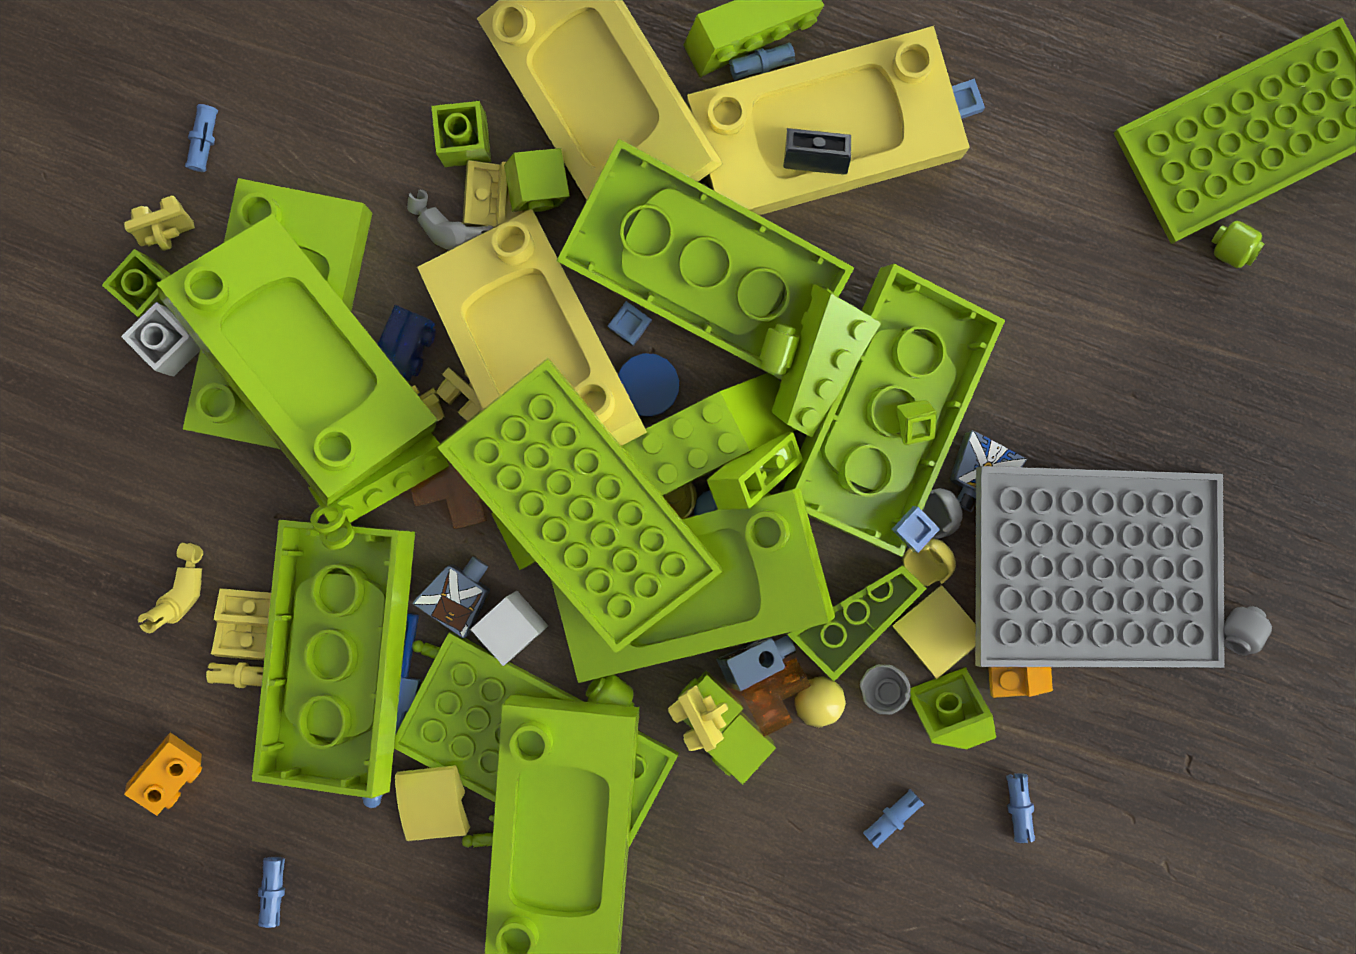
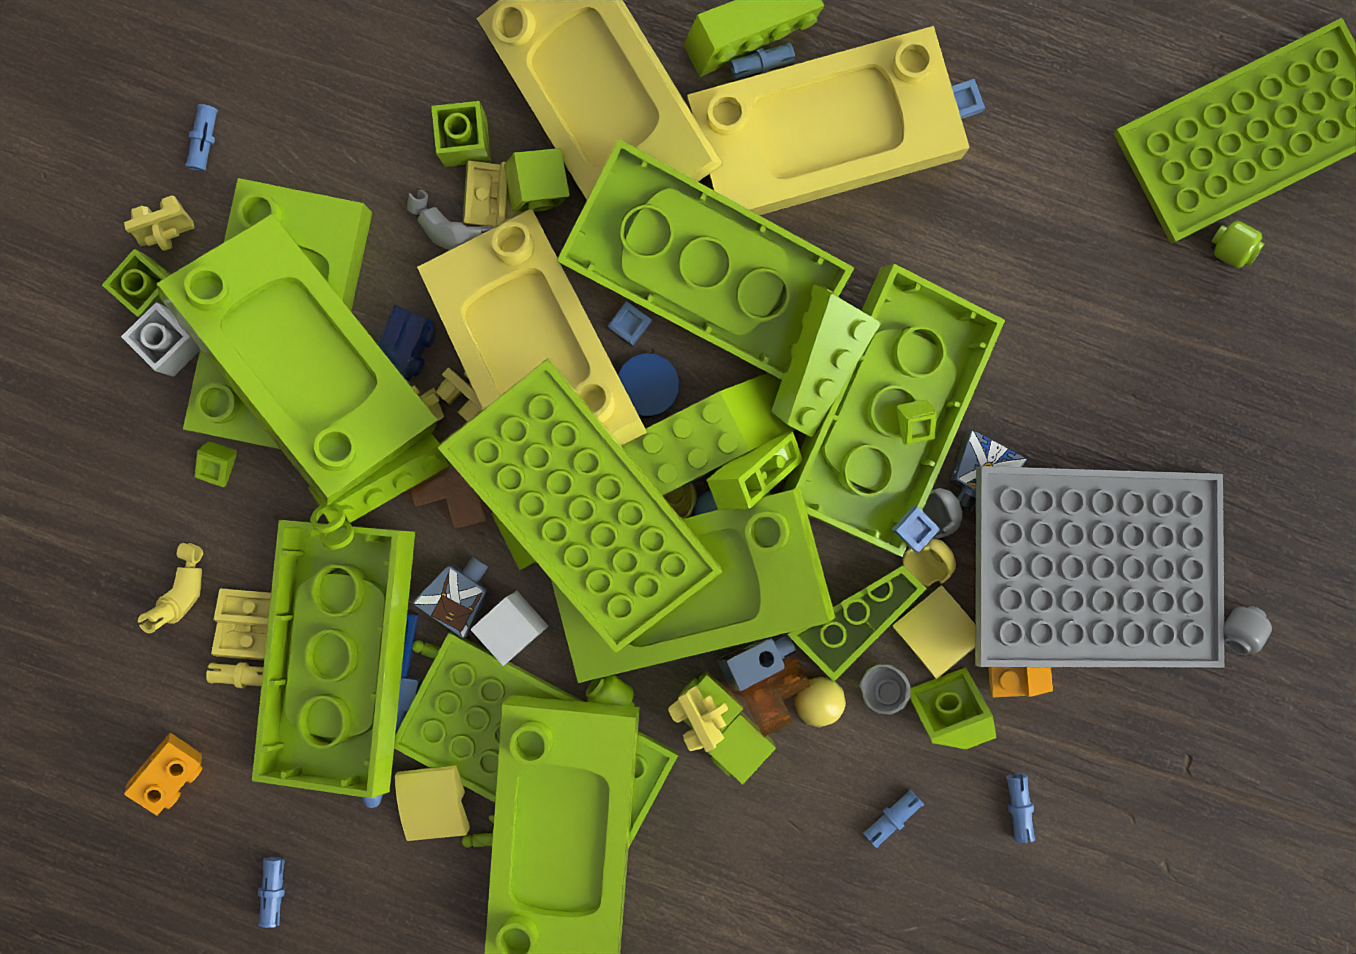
lime brick [759,323,800,375] -> none
black slope [783,128,851,175] -> none
none -> lime slope [194,442,237,487]

